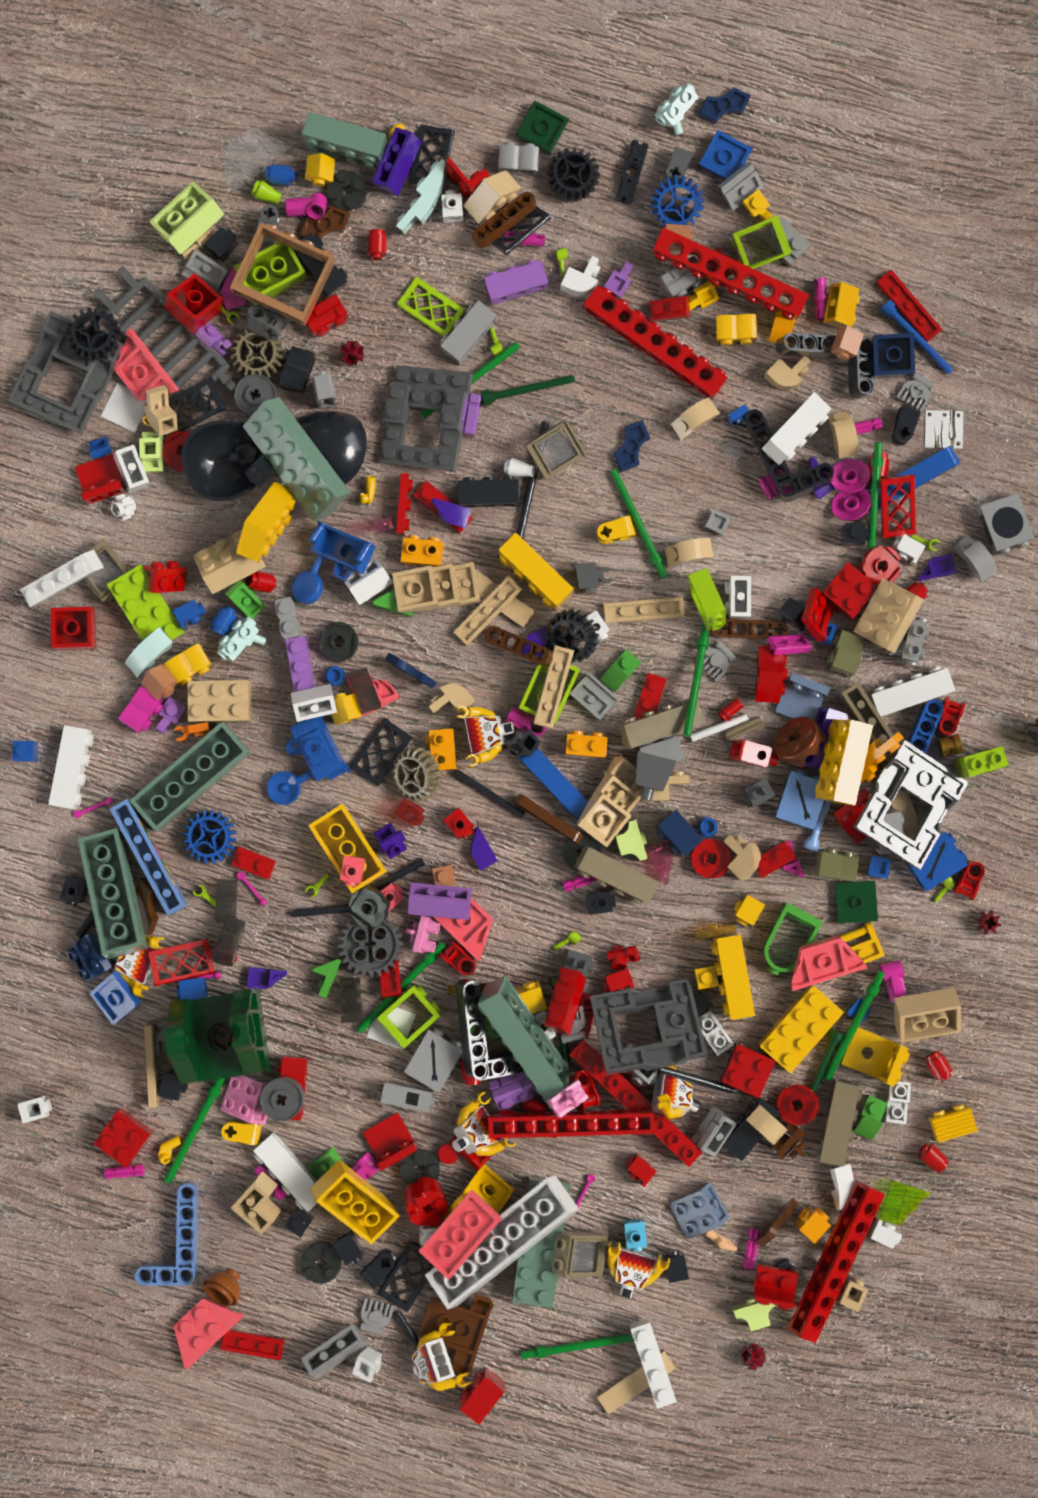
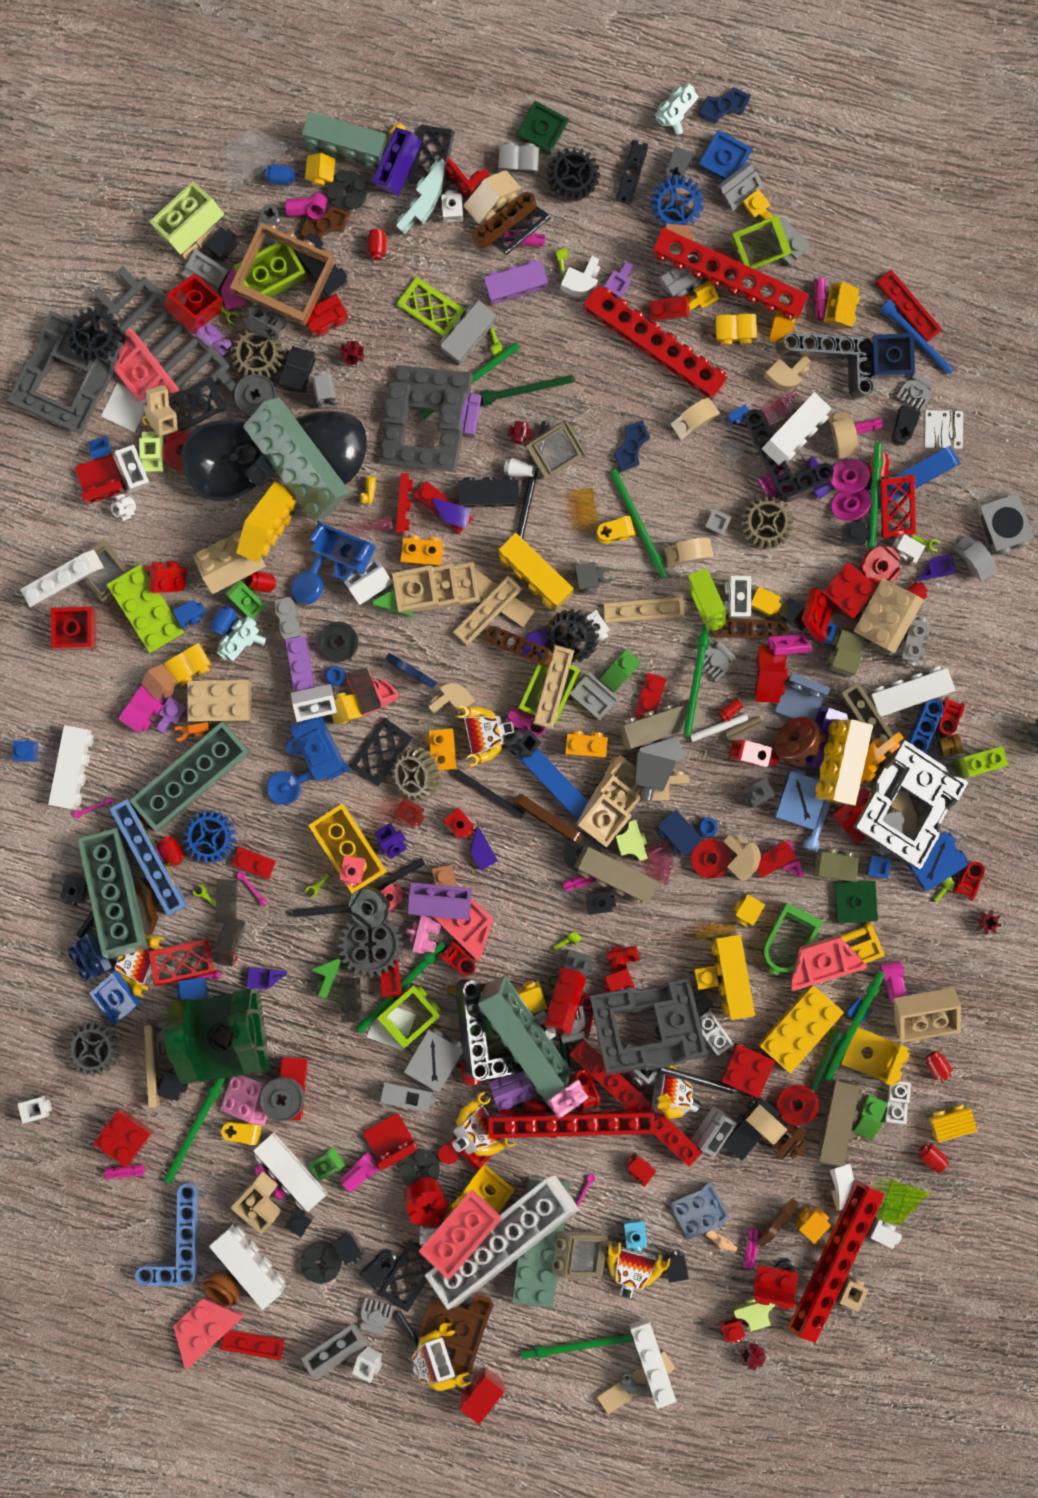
light aqua brick [125,627,173,678] -> none
yellow arm [158,1135,182,1164] -> none
lime cone [251,180,282,205] -> none
yellow brick [310,1159,400,1244] -> none
brick [830,326,864,360] -> none
none -> dark grey gear [65,1021,121,1077]
none -> red brick [157,836,185,867]
none -> white brick [209,1223,286,1310]
none -> dark red gear [508,421,533,444]
none -> clear yellow plate [573,488,599,531]
none -> dark grey arm [620,1373,647,1395]
none -> red brick [719,1317,746,1344]
none -> dark tan gear [740,495,794,550]
none -> yellow brick [751,586,782,617]
none -> clear pink slope [759,391,796,427]

